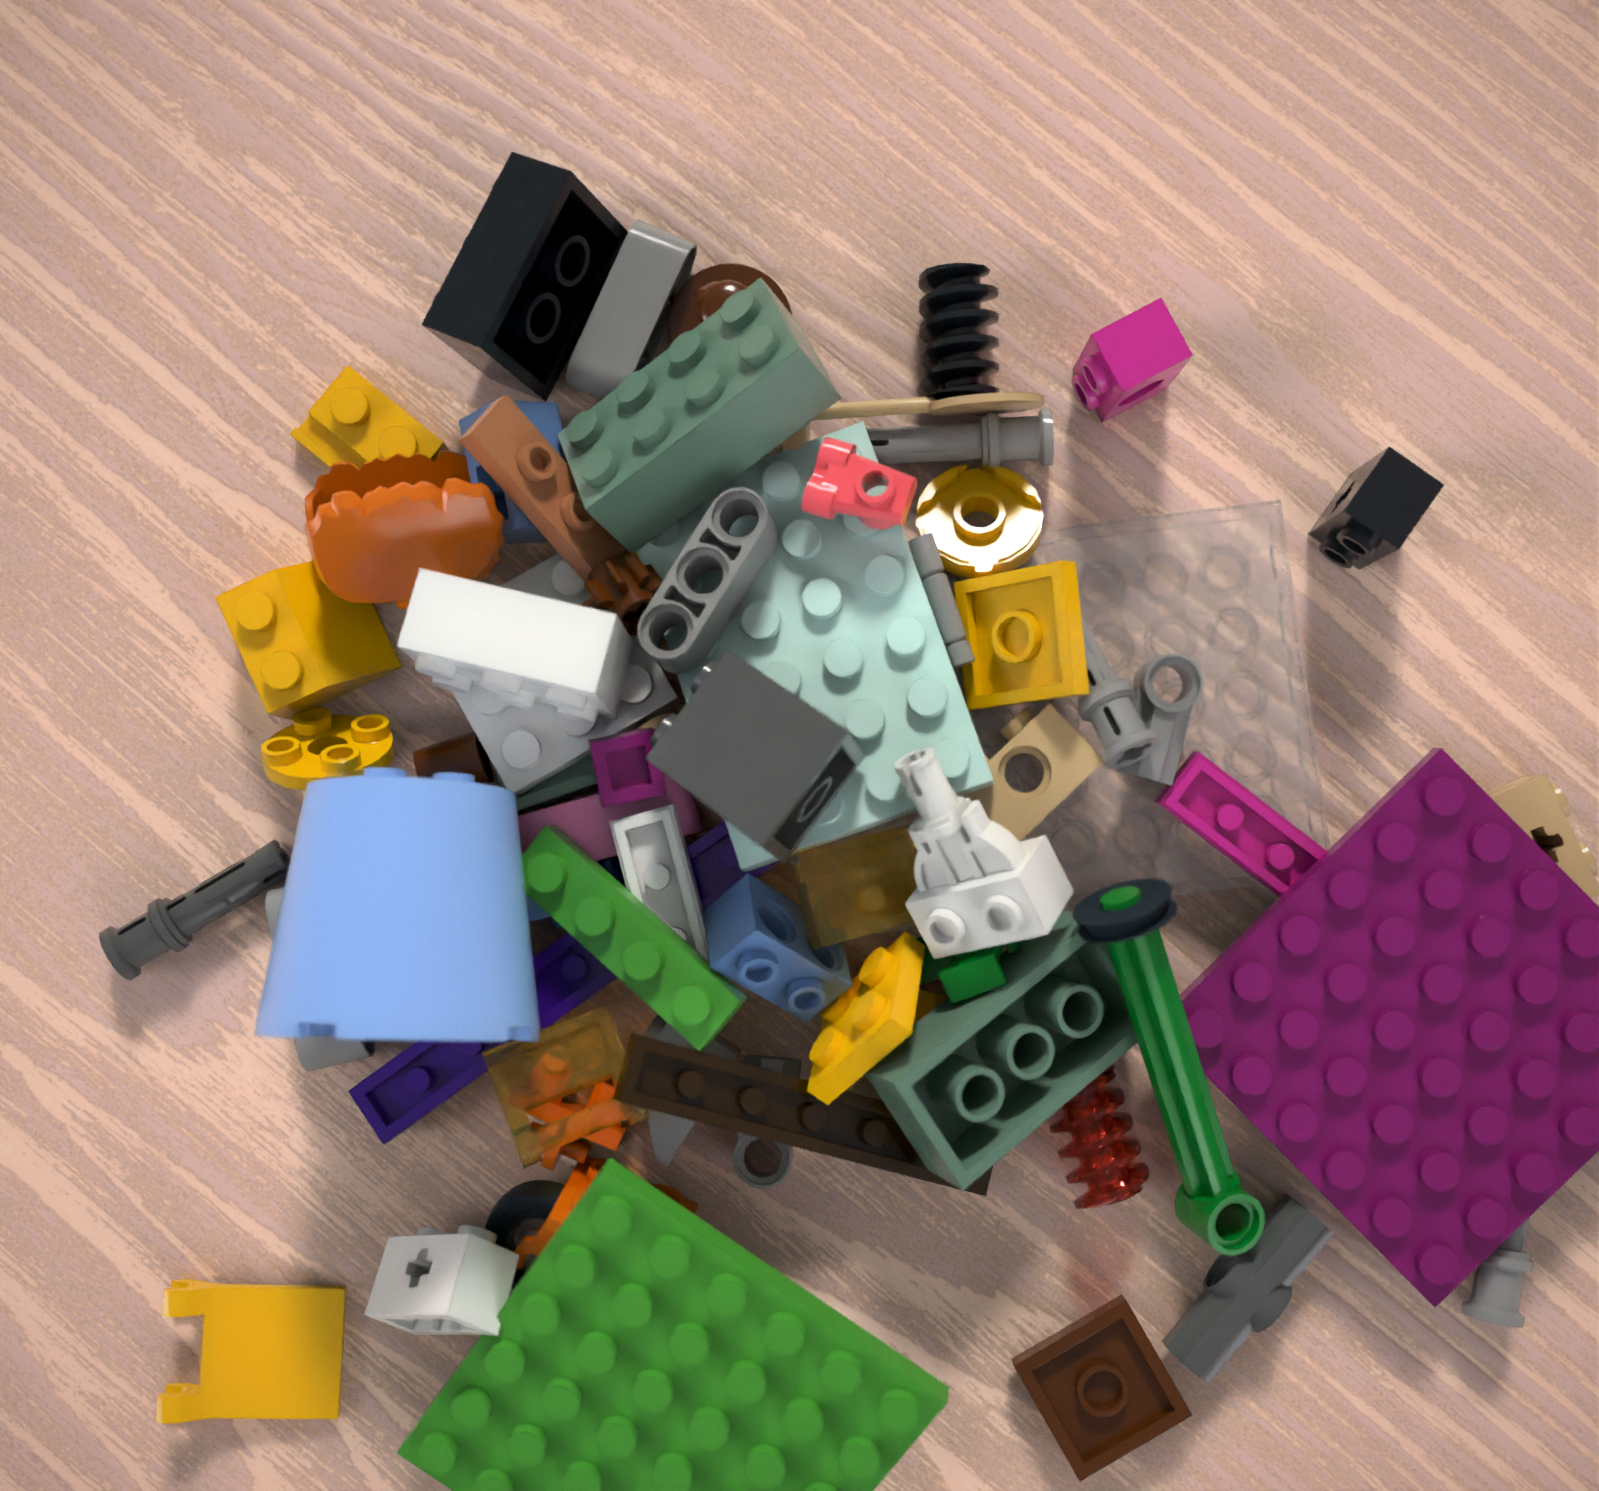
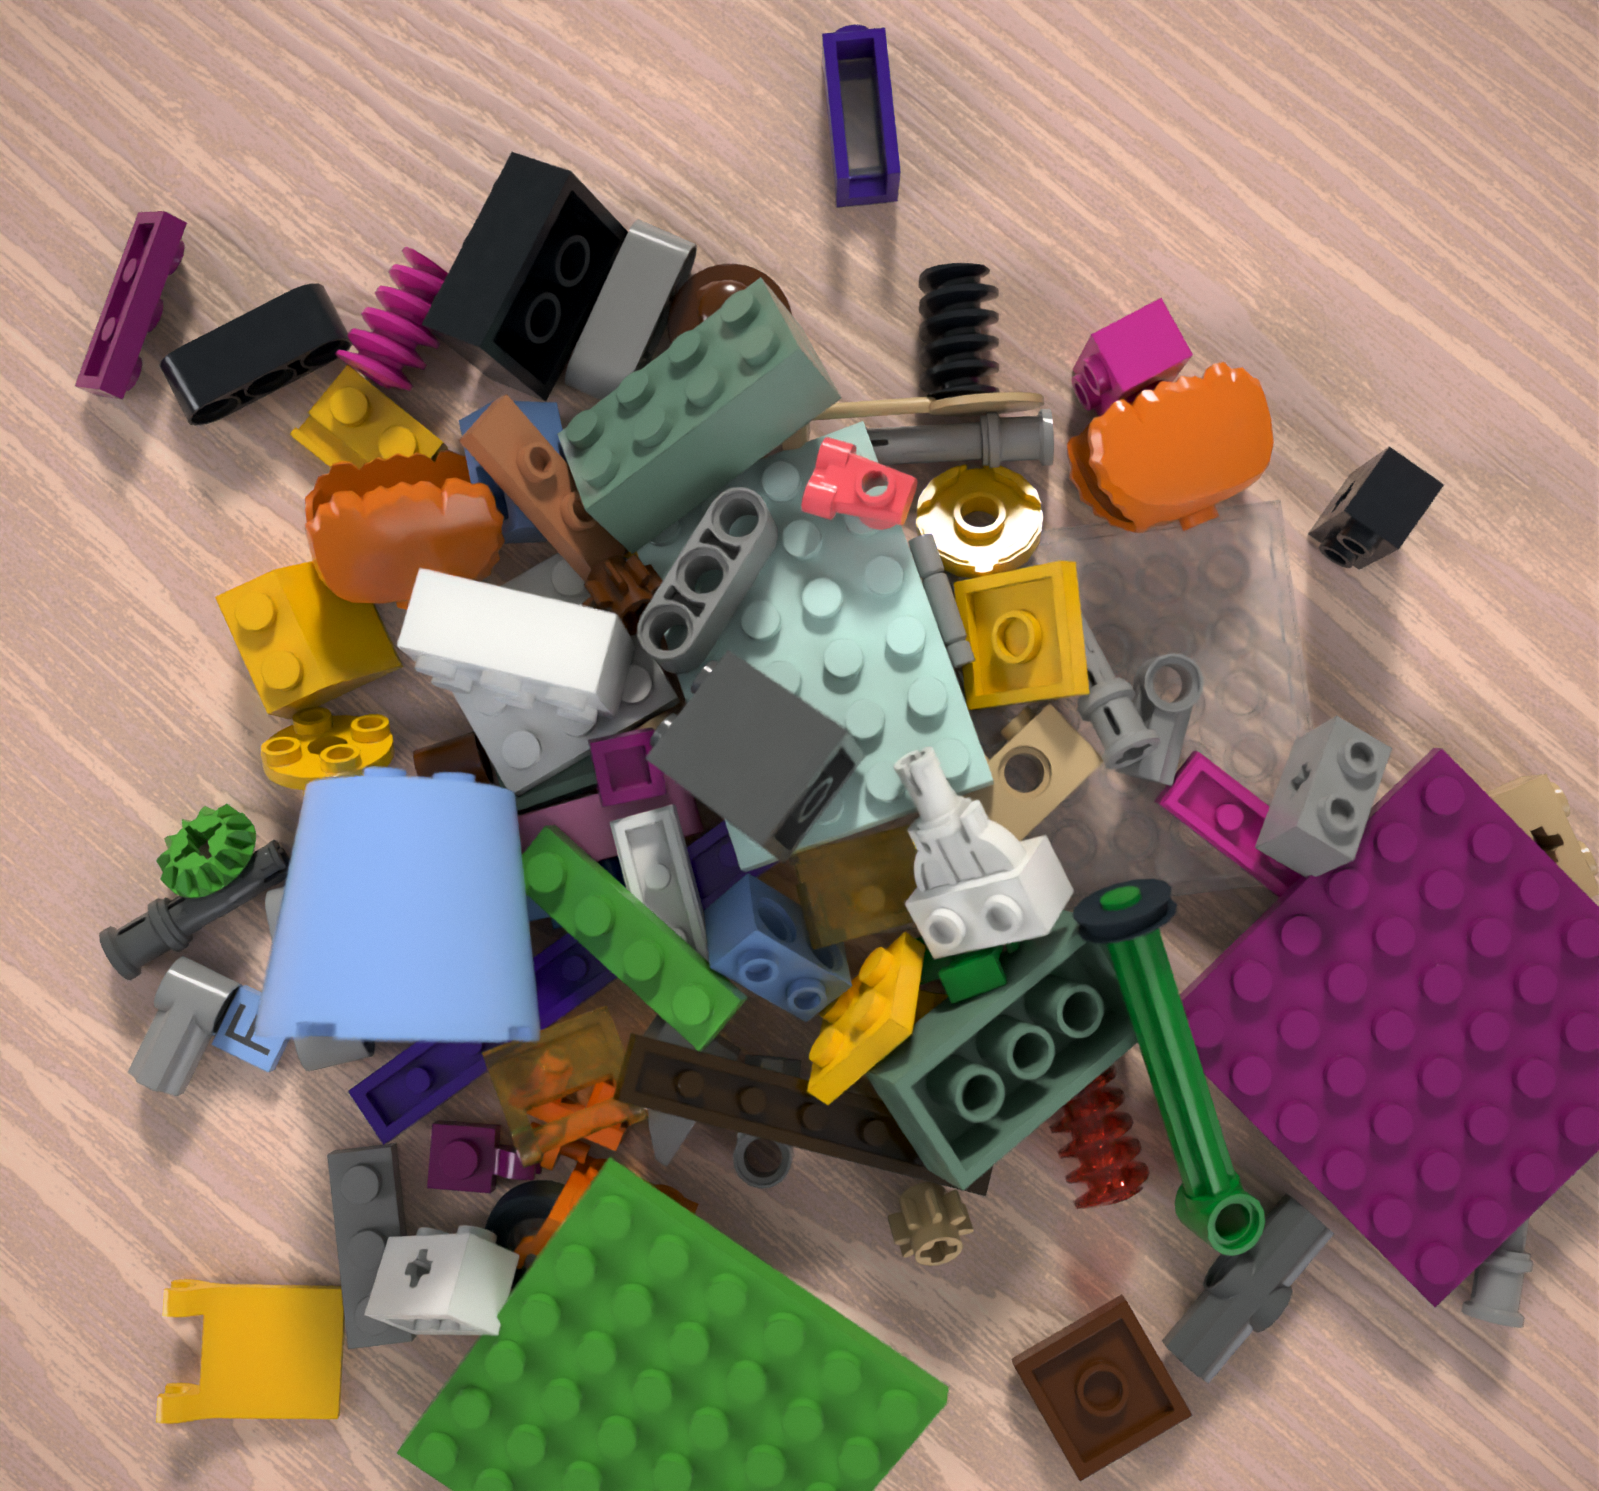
none -> magenta plate [75,211,187,400]
none -> light grey piece [127,956,243,1096]
none -> bright green gear [156,804,256,898]
none -> black beam [159,283,353,426]
none -> light blue tile [211,985,290,1072]
none -> light grey plate [327,1143,417,1349]
none -> dark pink piece [335,247,448,391]
none -> magenta plate [427,1120,544,1194]
none -> dark purple window [822,25,901,208]
none -> tan gear [887,1182,974,1266]
none -> orange animal [1067,362,1274,533]
none -> light grey brick [1255,716,1392,877]

